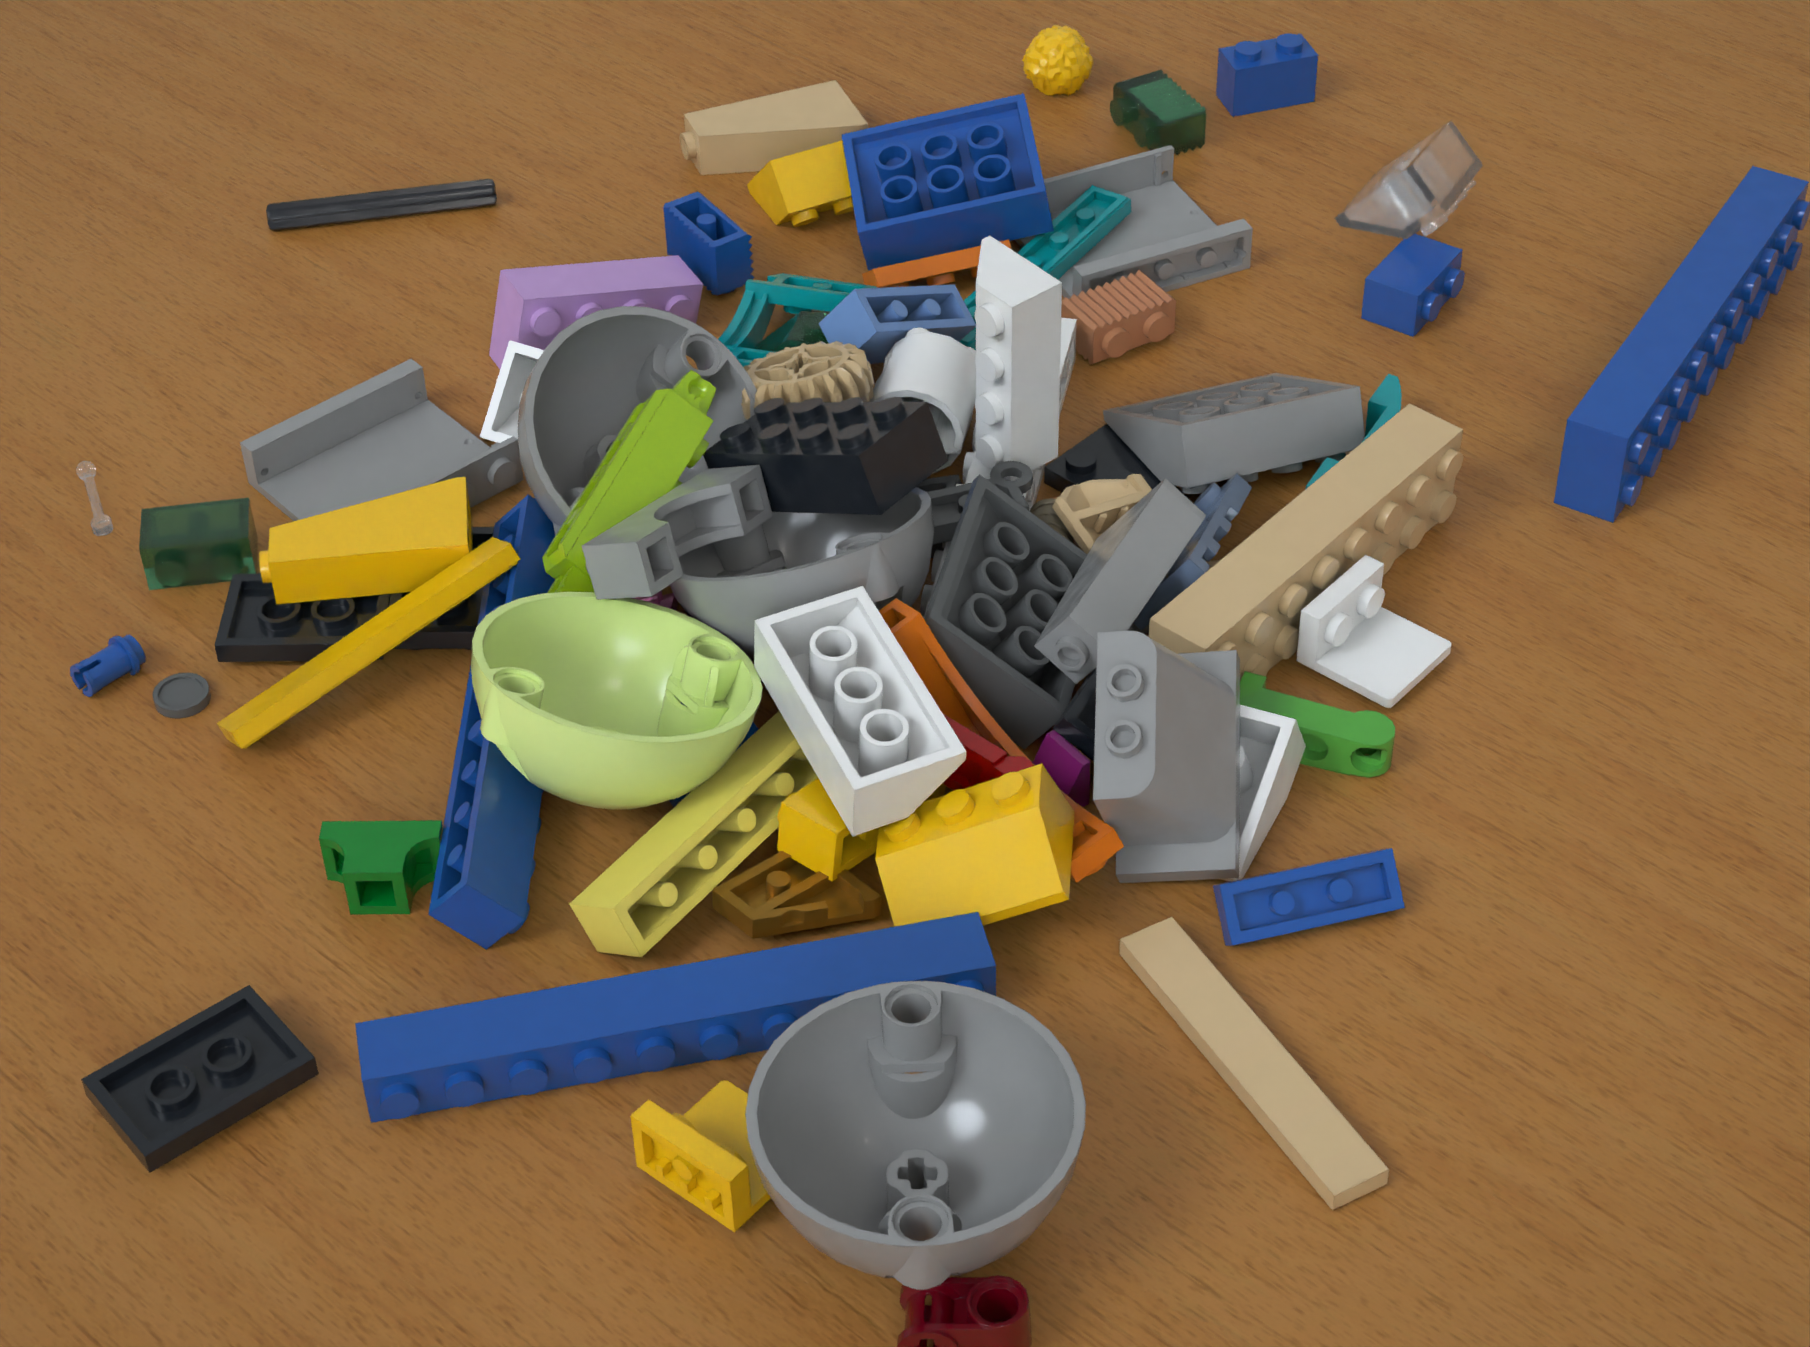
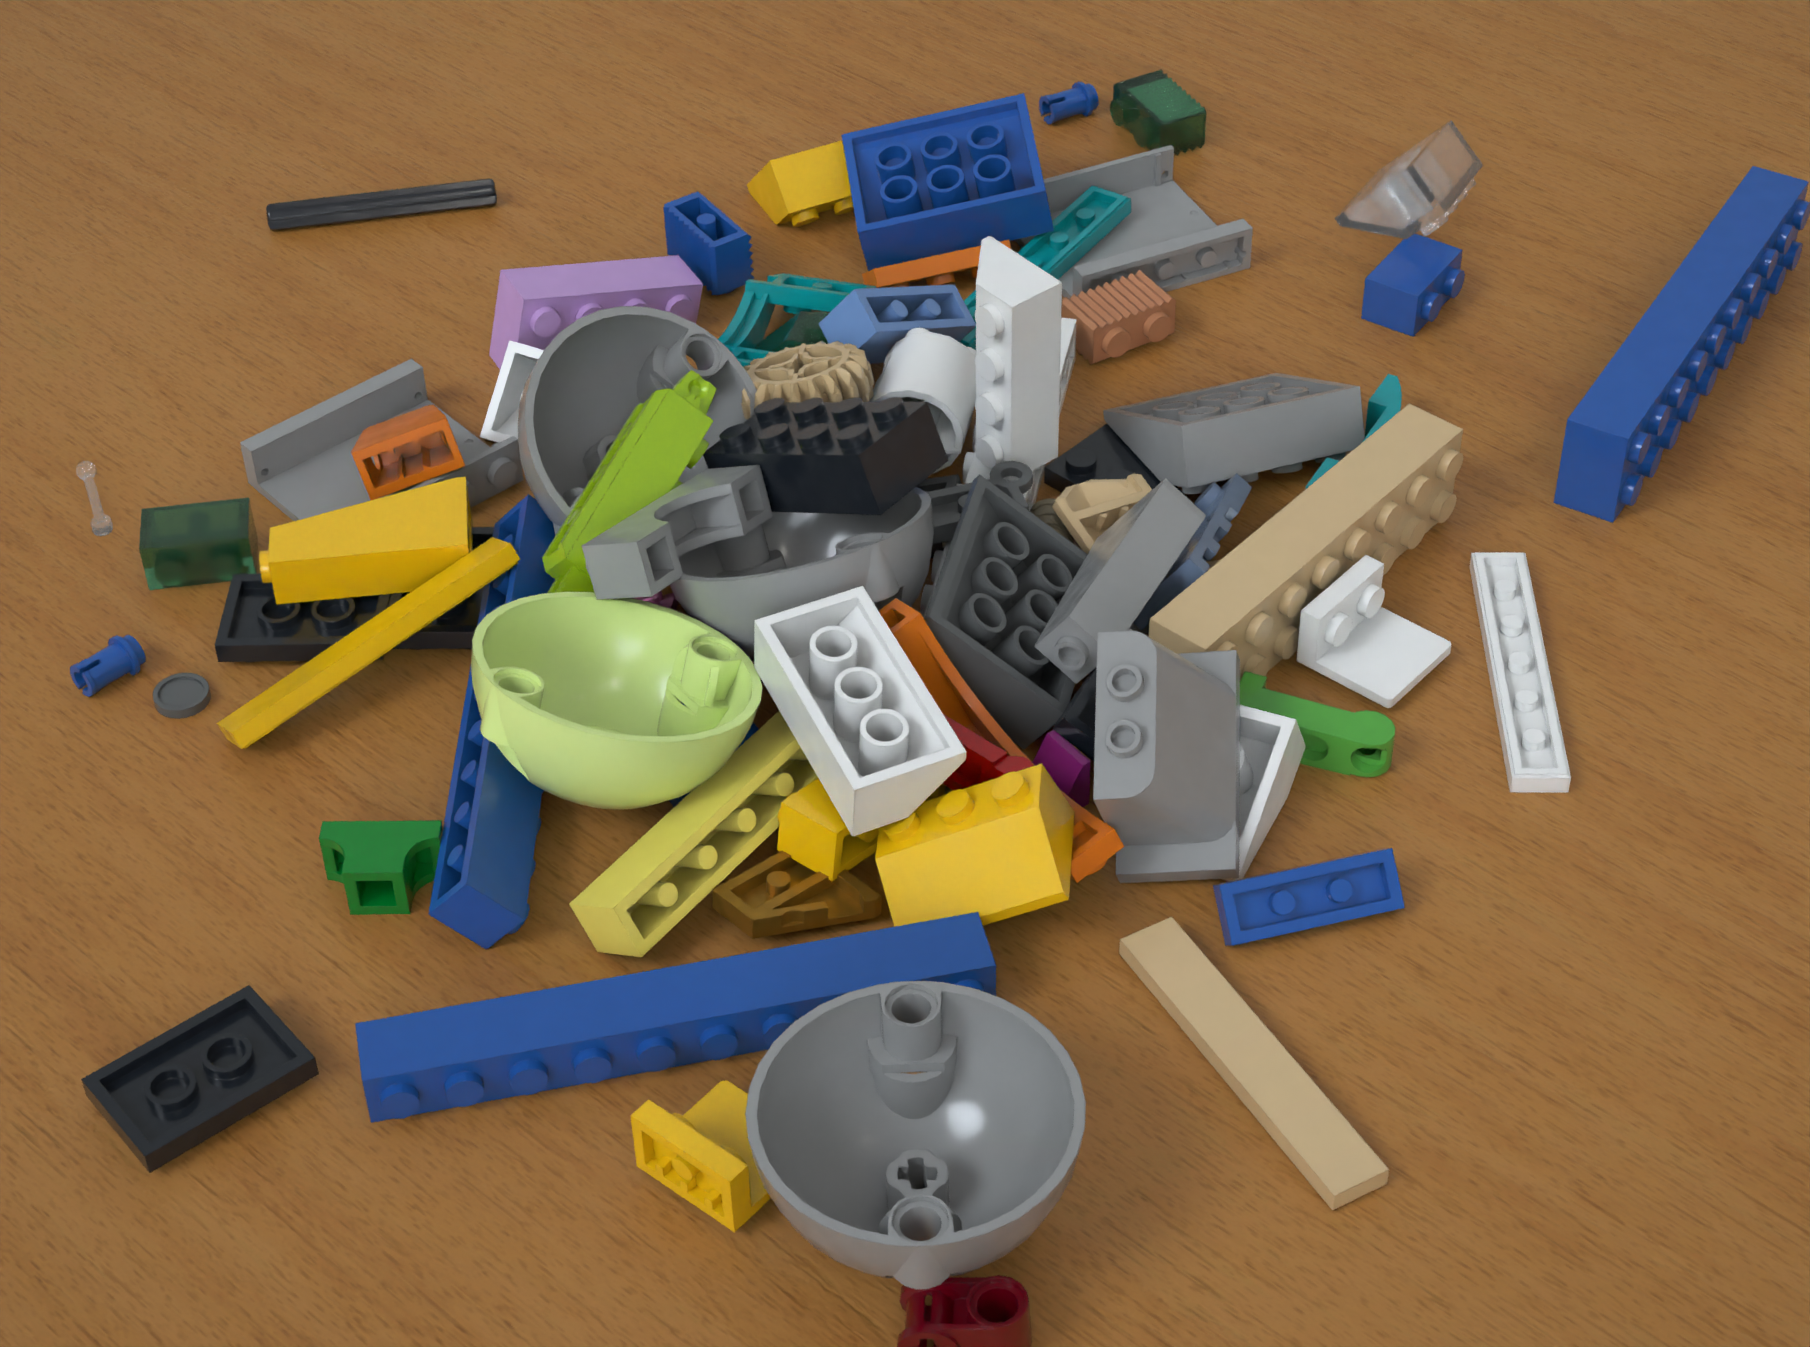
tan slope [680,80,868,175] -> none
yellow piece [1022,25,1093,96] -> none
blue brick [1216,33,1318,117] -> none
none -> orange torso [351,405,465,500]
none -> blue pin [1039,82,1099,124]
none -> white tile [1469,552,1571,793]

